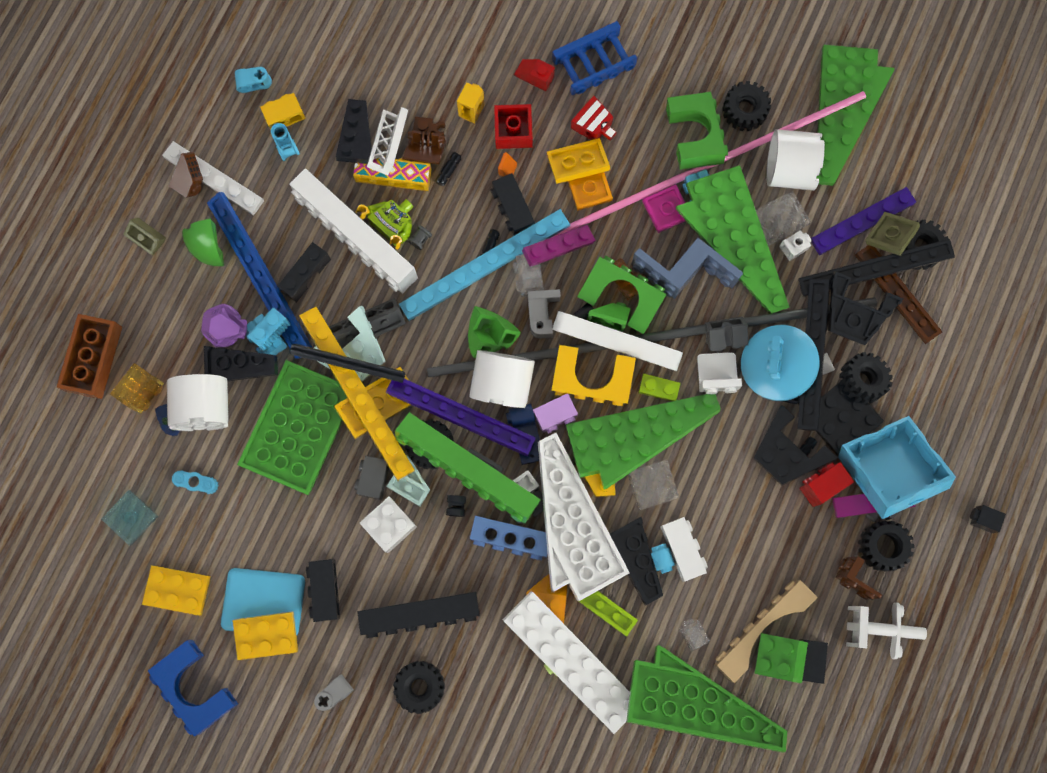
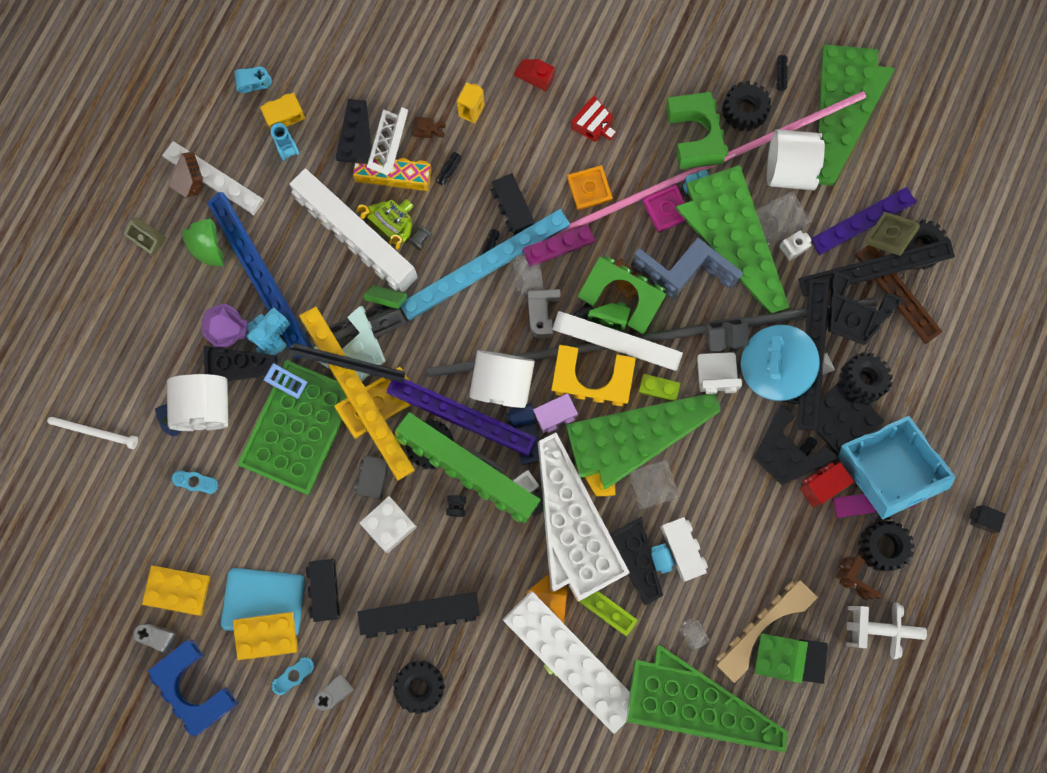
dark orange brick [56,314,122,399] -> none
clear light blue plate [101,490,158,546] -> none
clear yellow brick [110,363,164,414] -> none
black arch [277,242,331,303] -> none
light aqua wing [386,455,430,507] -> none
reddish brown hinge [403,130,446,164] -> none
bright green brick [468,306,521,358] -> none
medium blue brick [470,516,547,561] -> none
red brick [494,104,533,149] -> none
orange slope [498,152,517,177] -> none
yellow plate [547,138,610,184] -> none
blue fence [552,21,637,95] -> none
none -> white bar [47,417,138,449]
none -> light grey piece [134,624,177,653]
none -> light blue slope [264,363,307,399]
none -> medium azure piece [271,657,314,695]
none -> bright green tile [364,285,407,309]
none -> black axle [777,55,788,91]

